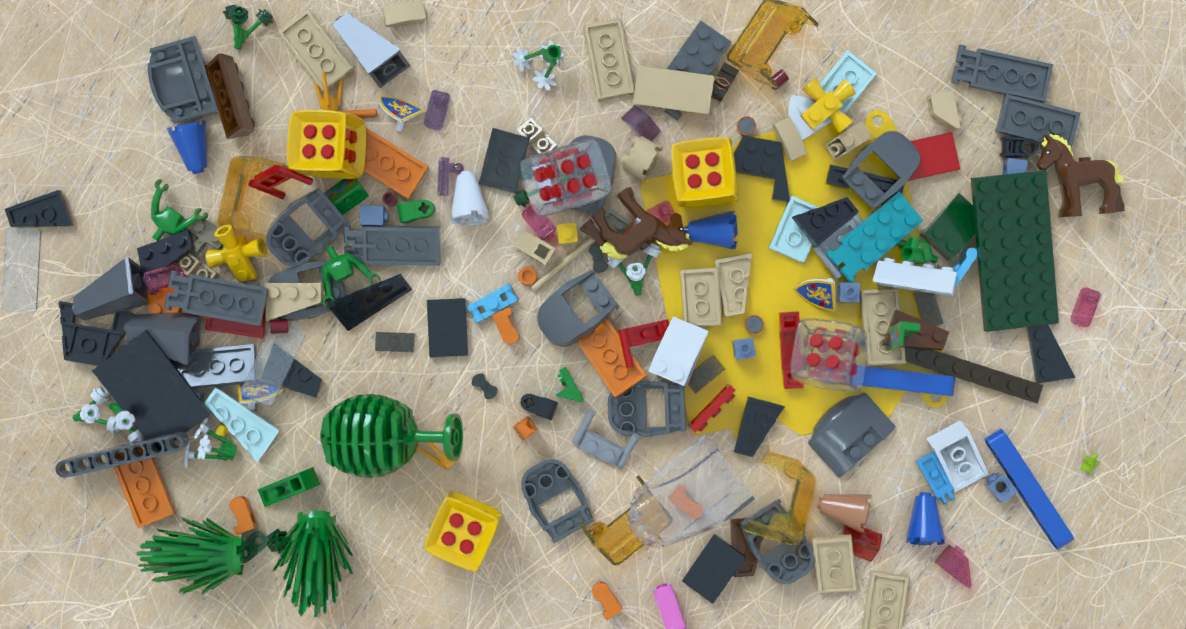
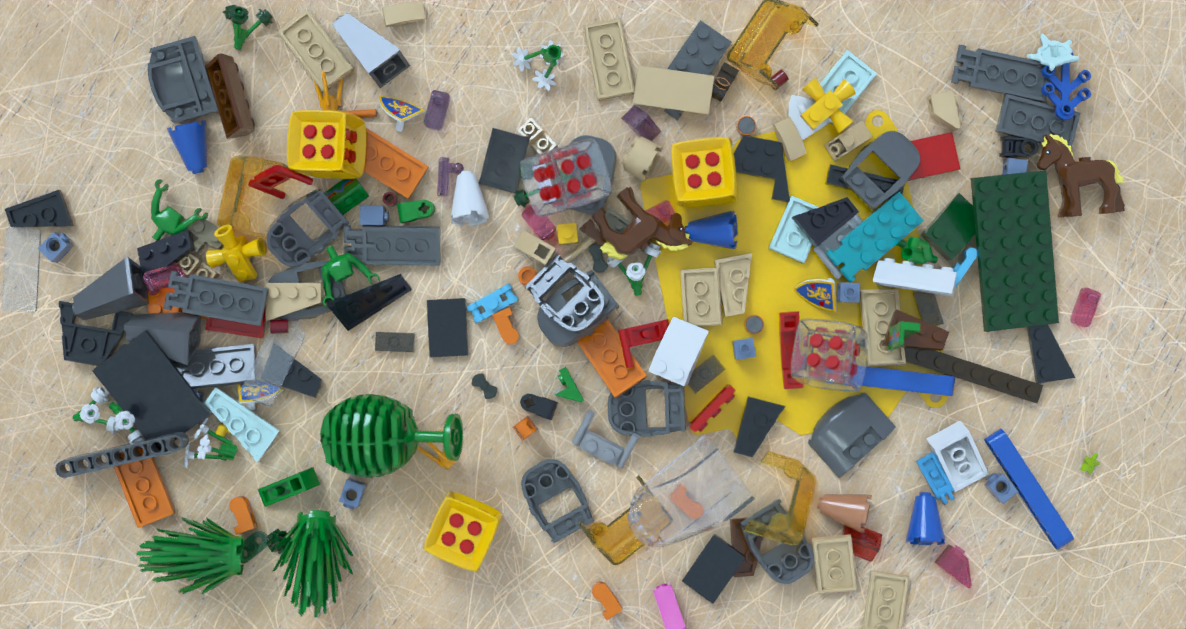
none -> sand blue brick [37,232,74,263]
none -> sand blue brick [339,478,367,509]
none -> slope [525,254,605,332]
none -> light aqua piece [1027,34,1079,72]
none -> blue plant [1041,52,1091,120]

